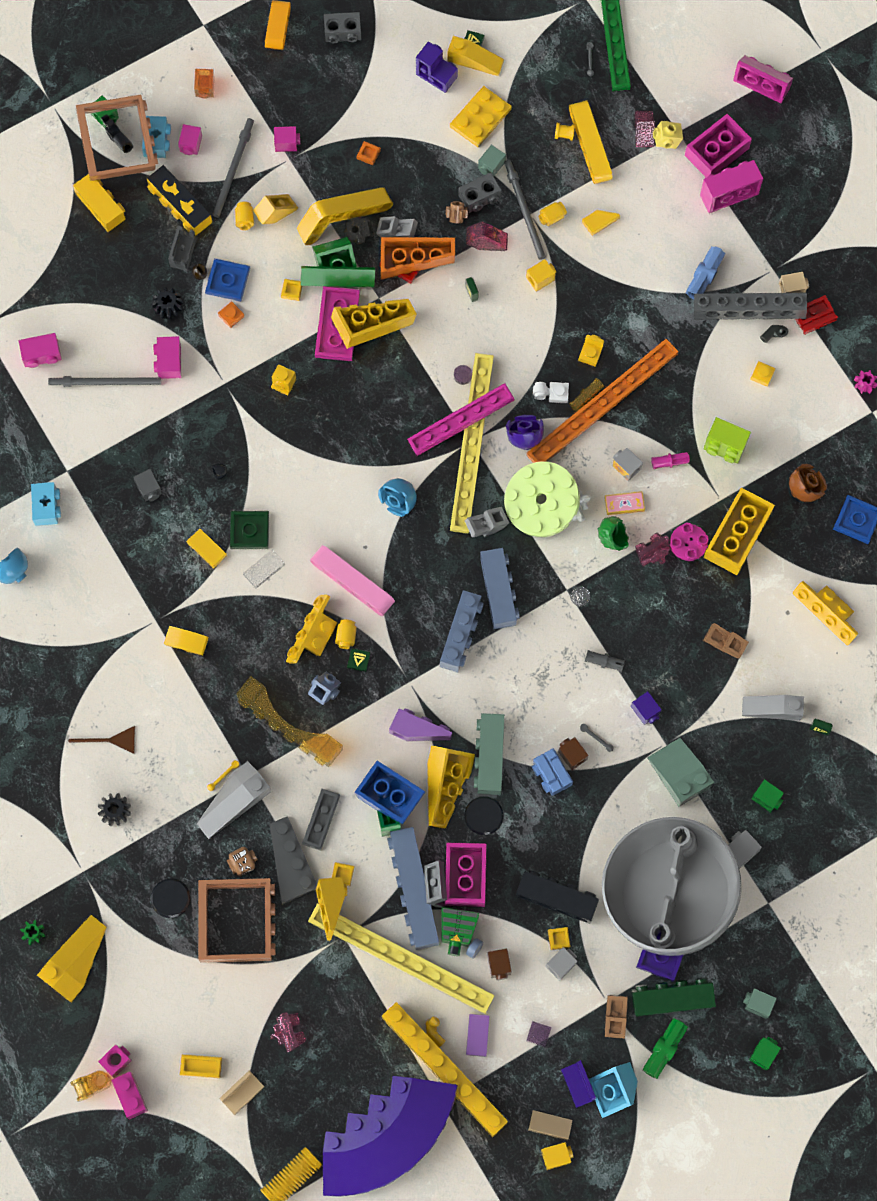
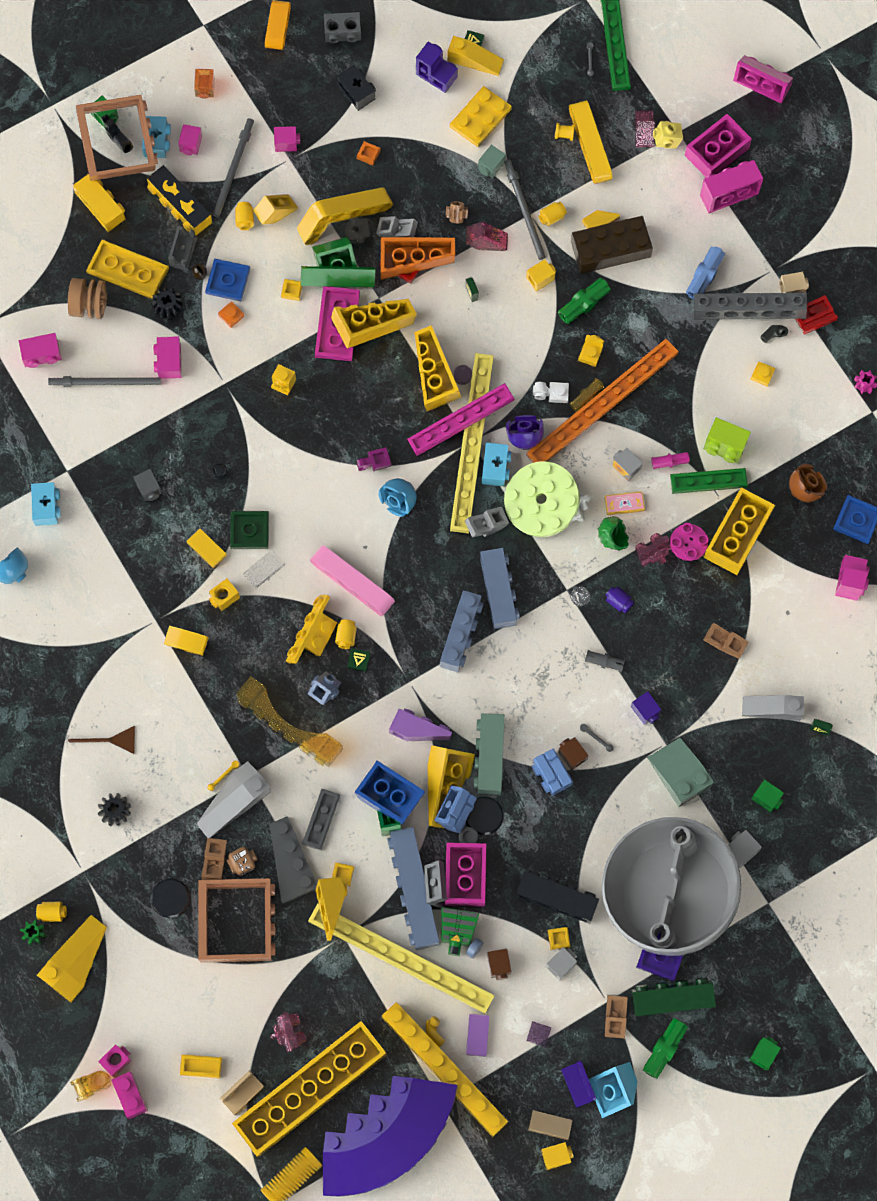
dark grey brick [458,172,501,213] -> none
sand green brick [743,989,776,1019] -> none
yellow bracket [793,581,858,645] -> none
none -> yellow brick [36,902,67,922]
none -> medium nougat wheel [68,278,107,319]
none -> yellow tile [86,240,169,299]
none -> medium nougat slope [201,838,227,880]
none -> yellow brick [209,578,240,611]
none -> yellow brick [232,1021,387,1157]
none -> black brick [336,65,376,111]
none -> magenta plate [357,447,391,471]
none -> yellow wedge [414,325,461,412]
none -> medium blue brick [434,785,477,833]
none -> dark grey tile [459,827,479,843]
none -> medium azure brick [482,443,511,486]
none -> green piece [558,278,611,324]
none -> dark brown brick [571,215,653,274]
none -> dark purple brick [605,586,634,614]
none -> green tile [670,468,748,494]
none -> dark pink brick [835,555,869,601]

